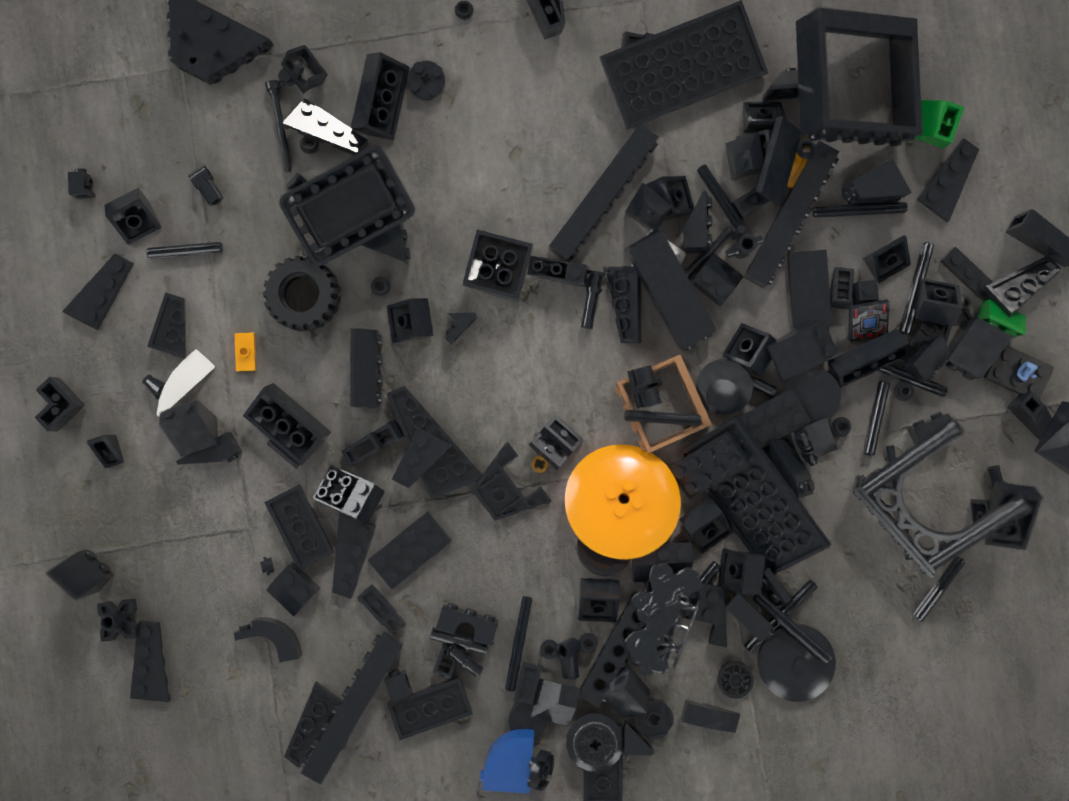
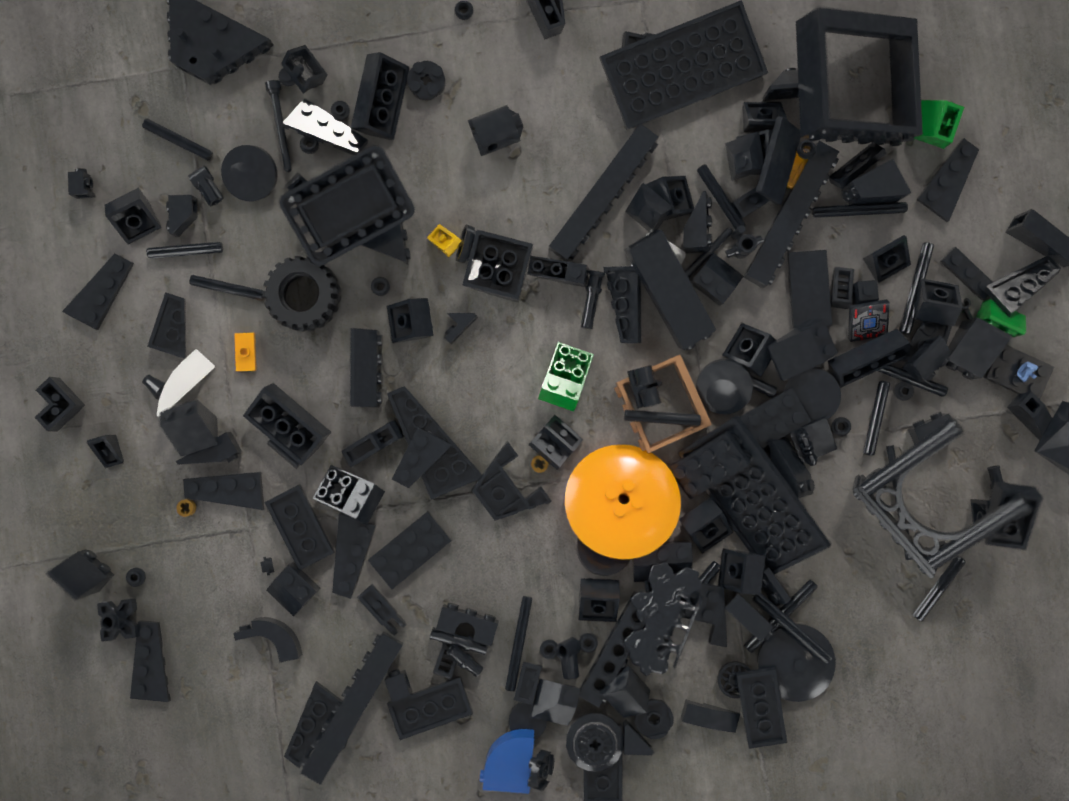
none -> black plate [126,567,146,587]
none -> black axle [142,119,213,161]
none -> black slope [166,195,198,237]
none -> pearl gold bush [176,499,196,517]
none -> black wing [183,472,264,510]
none -> black axle [189,275,264,301]
none -> black piece [221,145,278,202]
none -> black plate [331,101,350,120]
none -> yellow slope [427,224,461,257]
none -> black plate [456,224,476,263]
none -> black cylinder [468,105,524,157]
none -> green slope [538,342,594,412]
none -> black plate [736,667,787,749]
none -> black plate [829,143,887,189]

